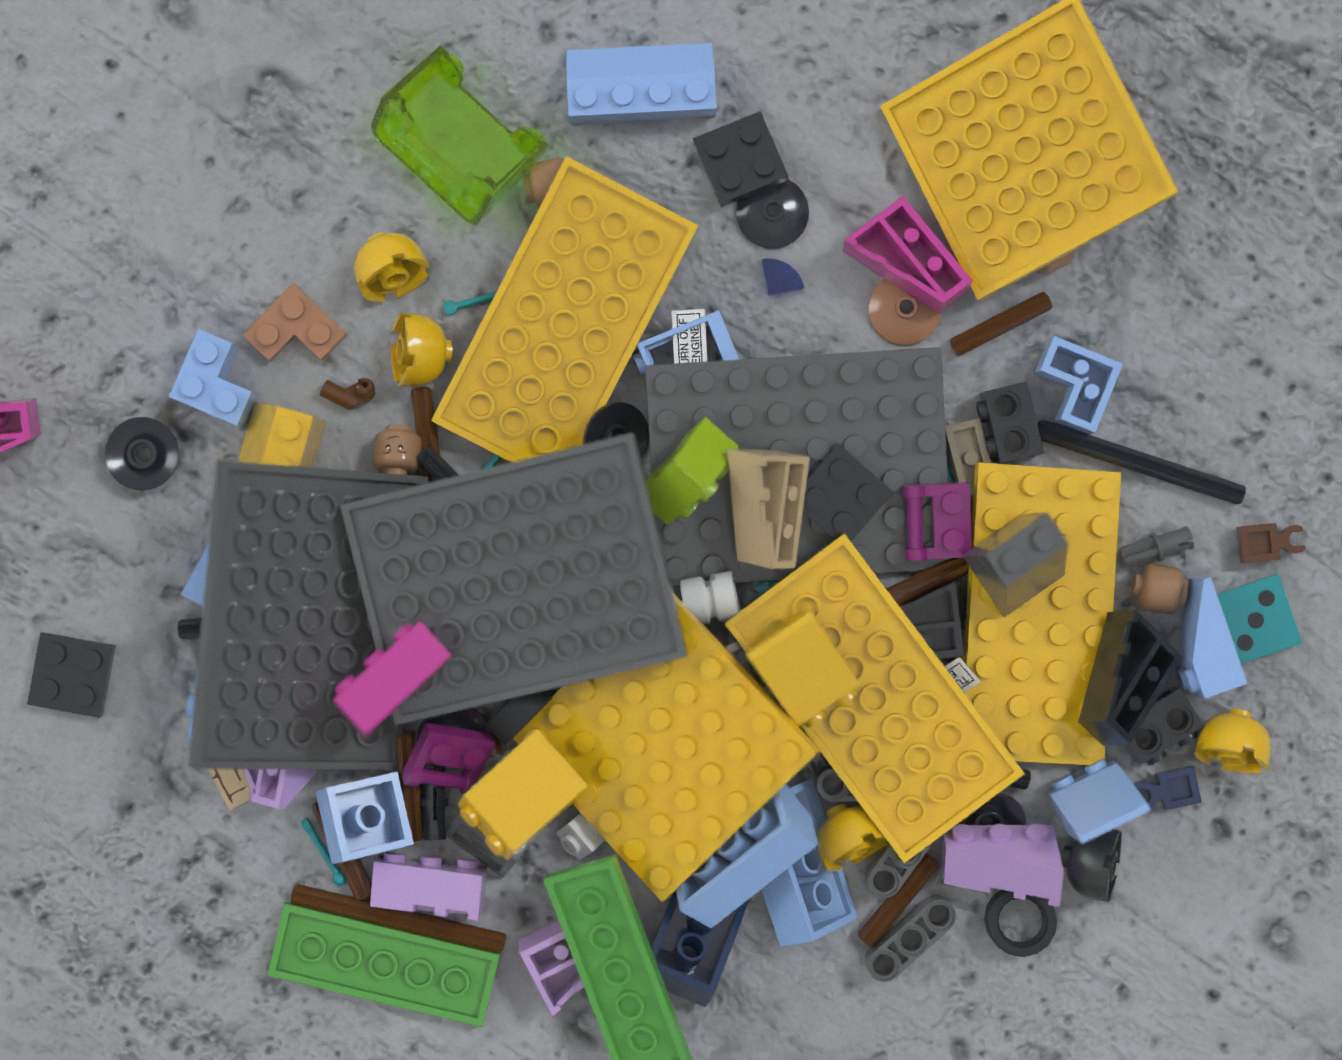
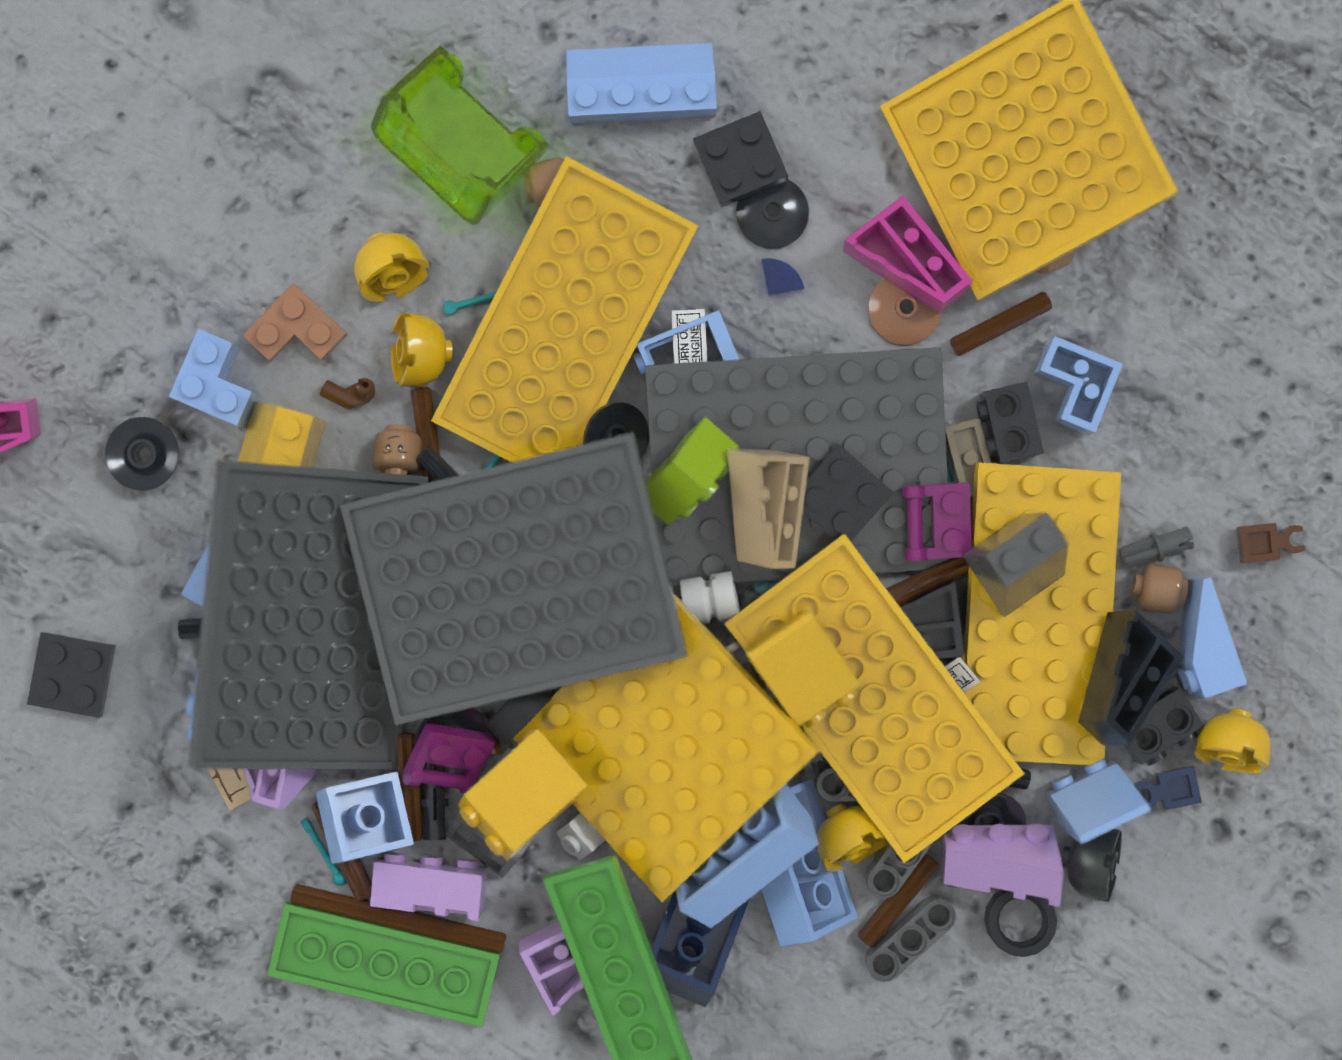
dark pink wedge [334,621,451,739] -> none
black axle [1037,420,1246,504] -> none
teal tile [1217,574,1302,664] -> none

